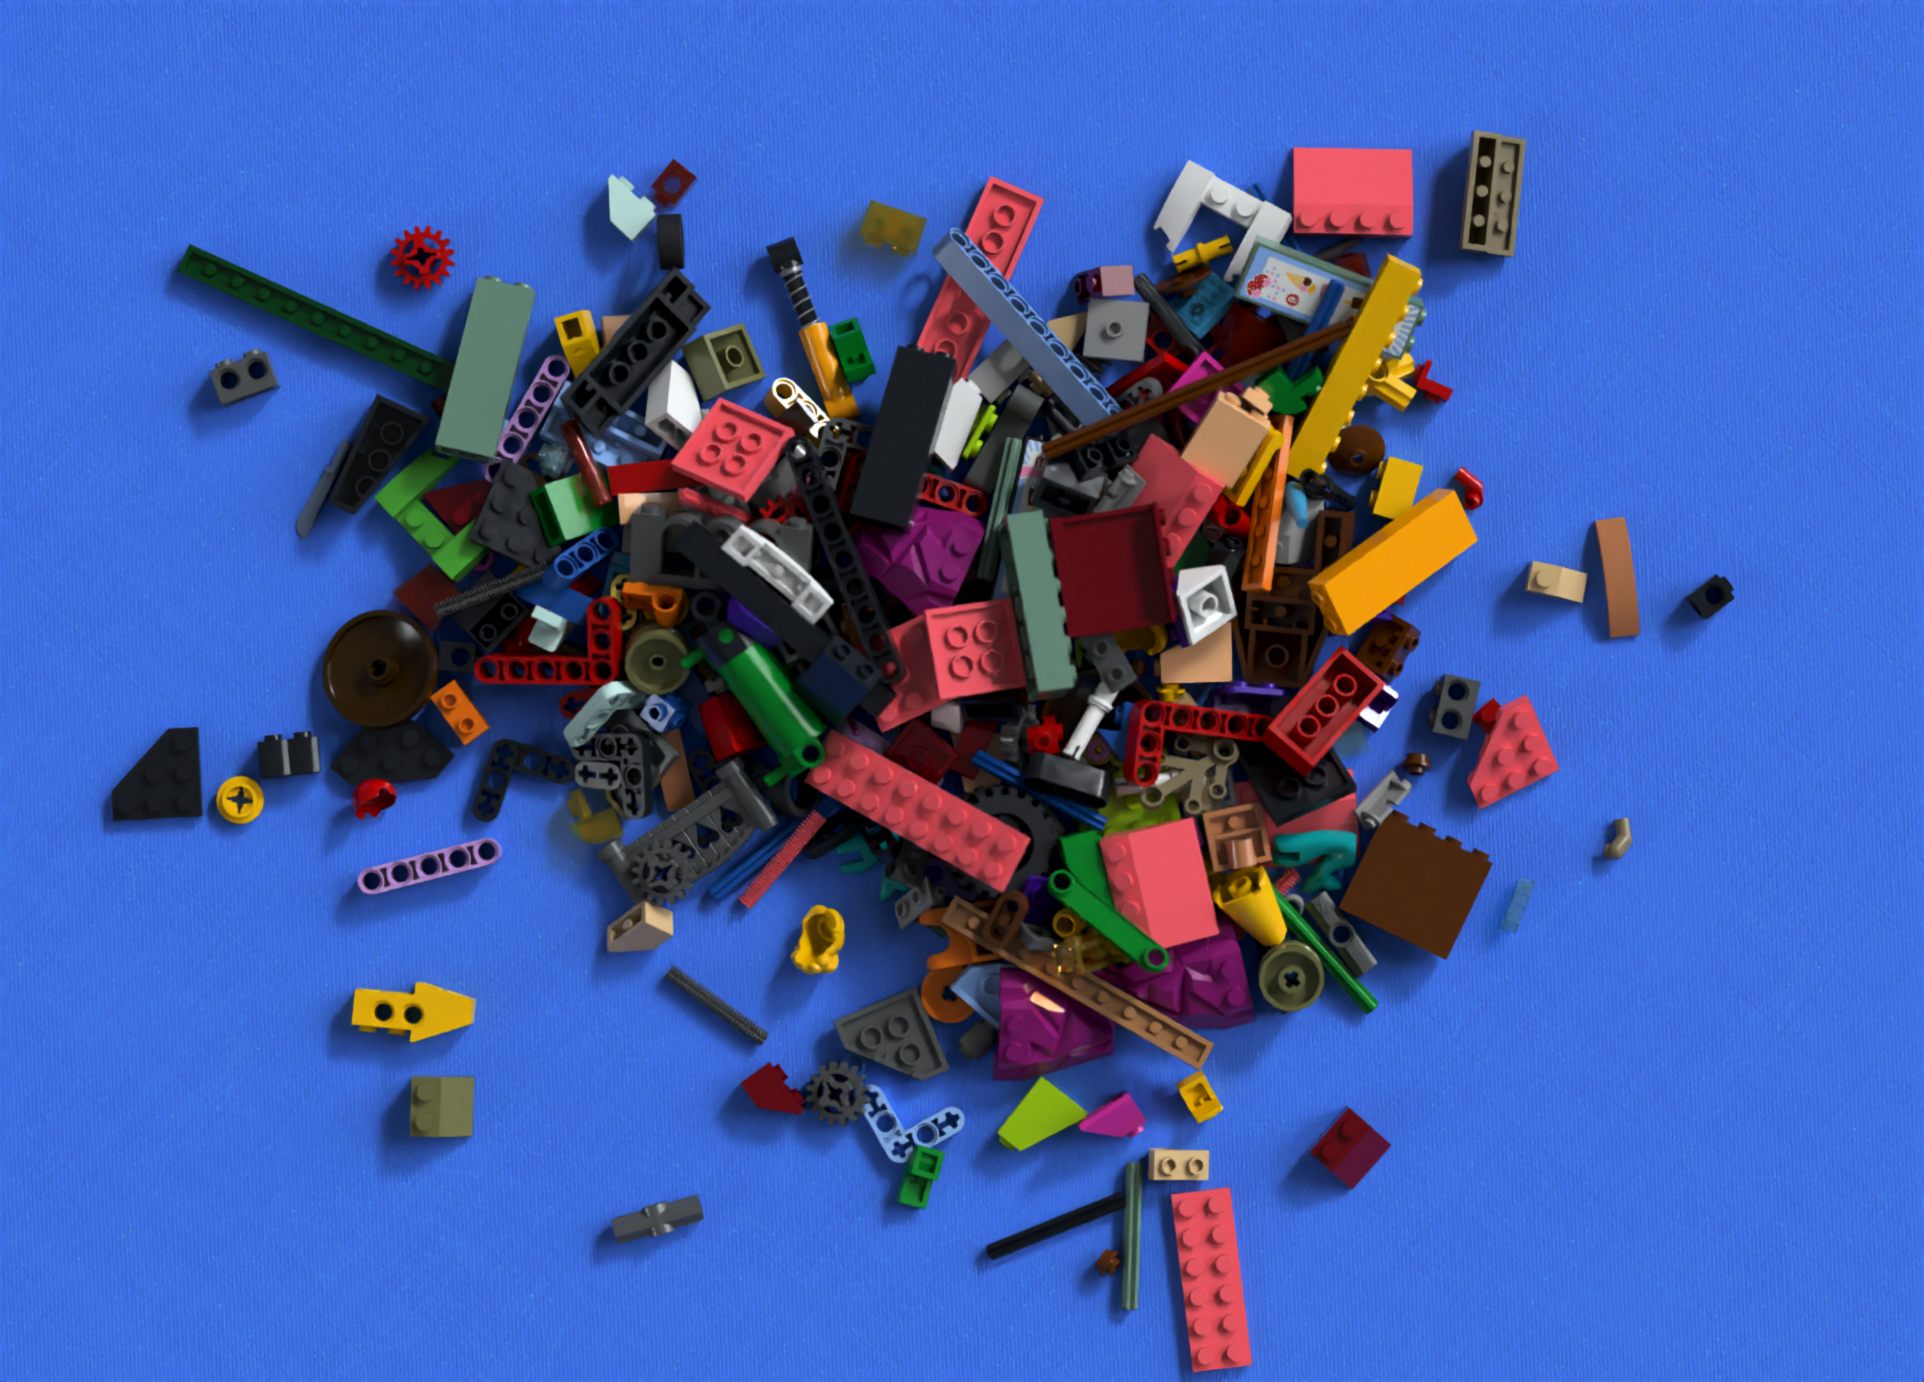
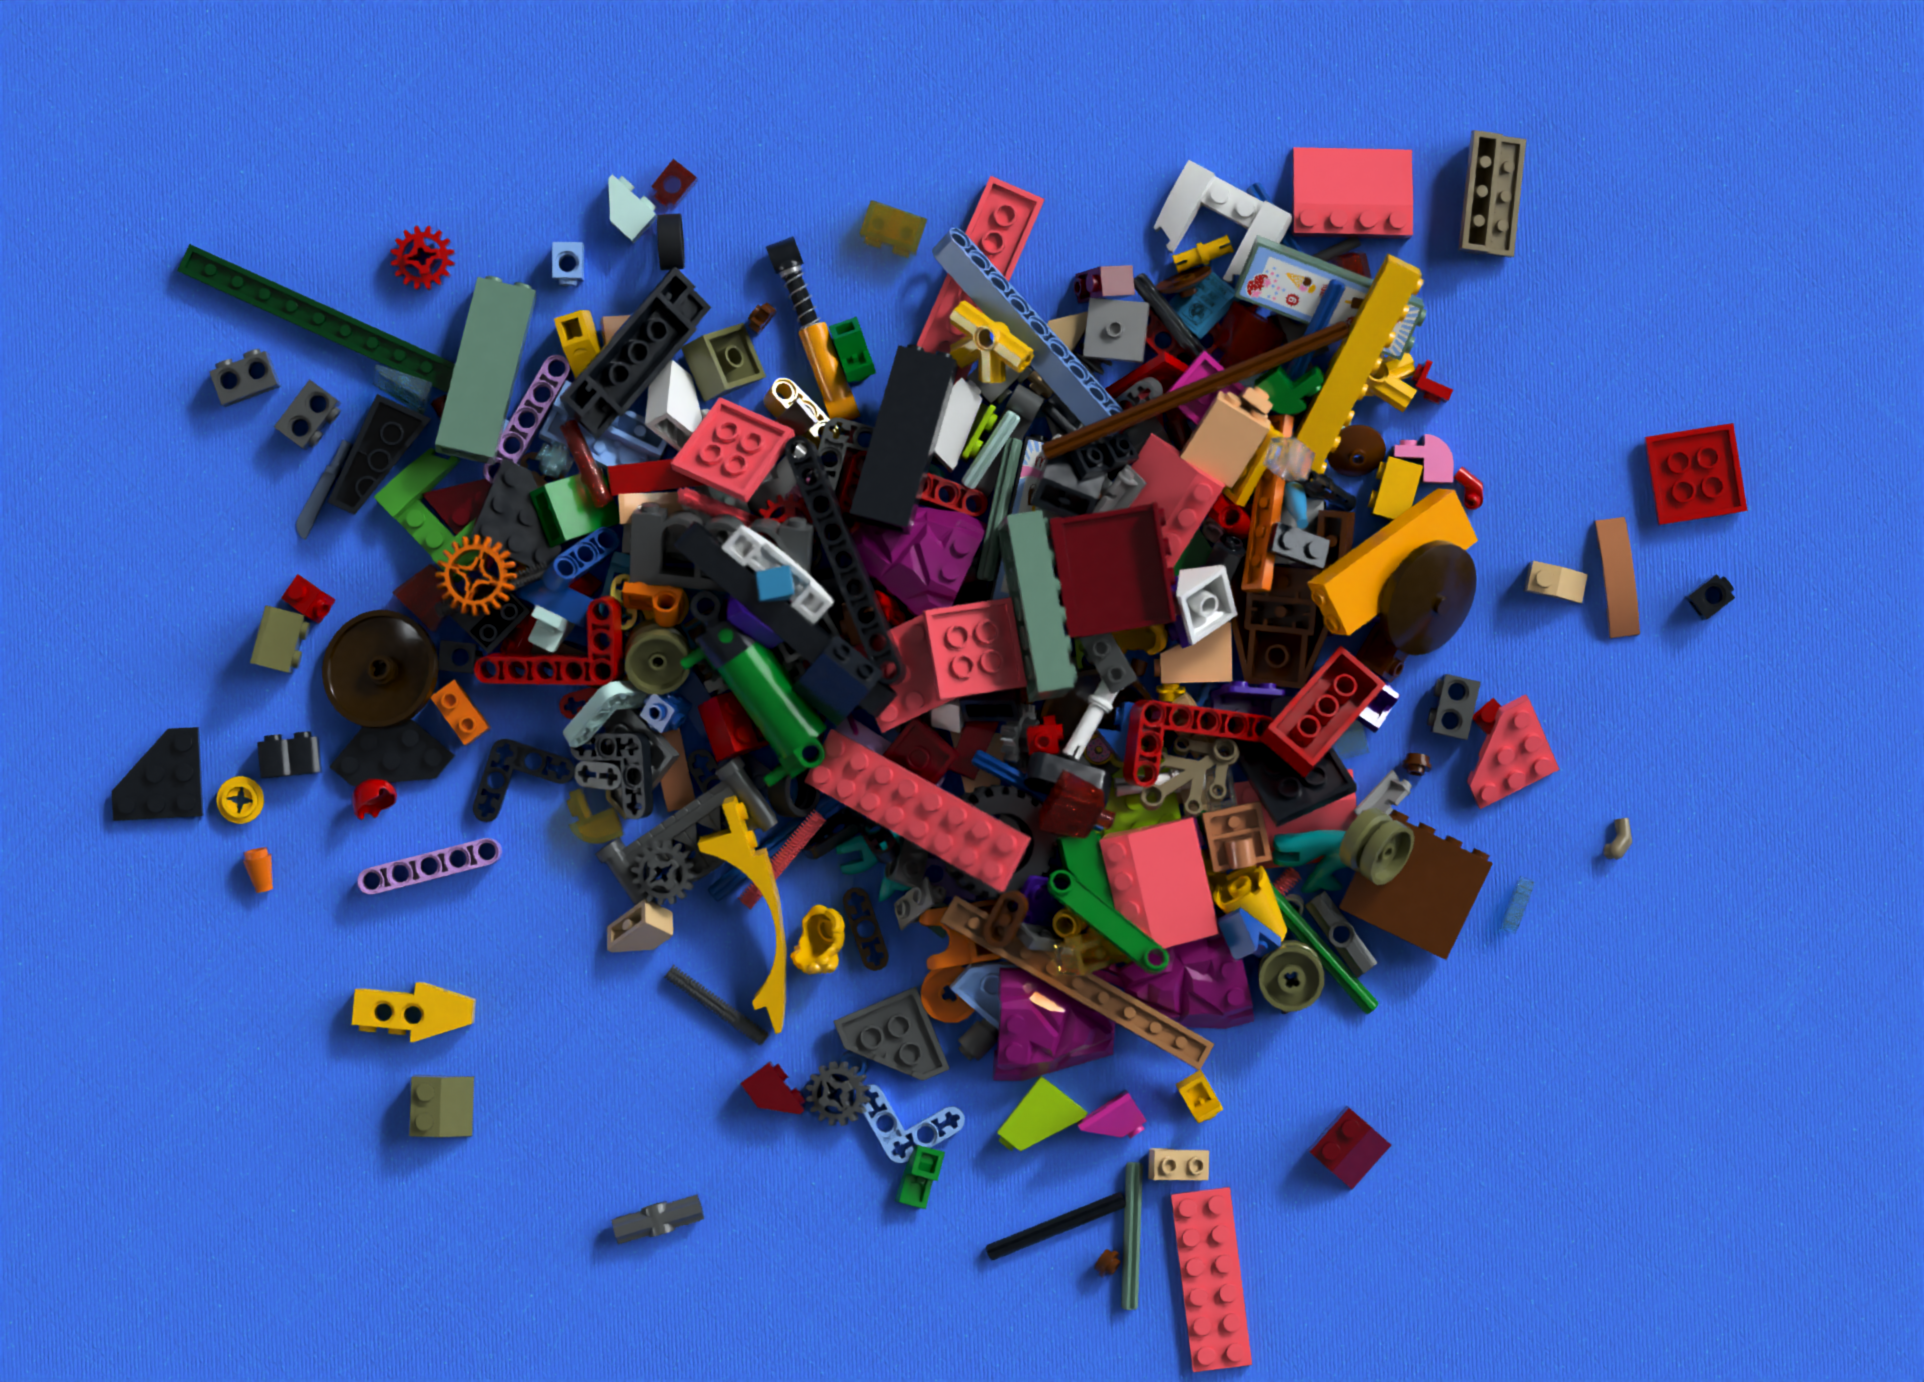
none -> orange cone [242,847,273,893]
none -> olive slope [250,605,310,673]
none -> dark grey brick [274,379,341,450]
none -> red bracket [281,574,335,623]
none -> clear light blue slope [373,364,432,415]
none -> orange gear [435,535,517,616]
none -> light blue brick [552,242,584,286]
none -> yellow slope [698,795,787,1034]
none -> reddish brown plate [748,302,777,335]
none -> dark azure slope [755,566,794,602]
none -> dark brown beam [843,887,889,971]
none -> red arm [875,591,905,626]
none -> yellow piece [949,301,1034,383]
none -> light aqua axle [961,410,1021,489]
none -> clear red torso [1039,769,1115,839]
none -> blue slope [1218,908,1281,961]
none -> clear brick [1263,437,1315,481]
none -> plate [1267,522,1330,570]
none -> olive wheel [1339,808,1414,885]
none -> dark brown dish [1380,540,1477,655]
none -> bright pink brick [1392,434,1454,484]
none -> red plate [1644,423,1748,525]

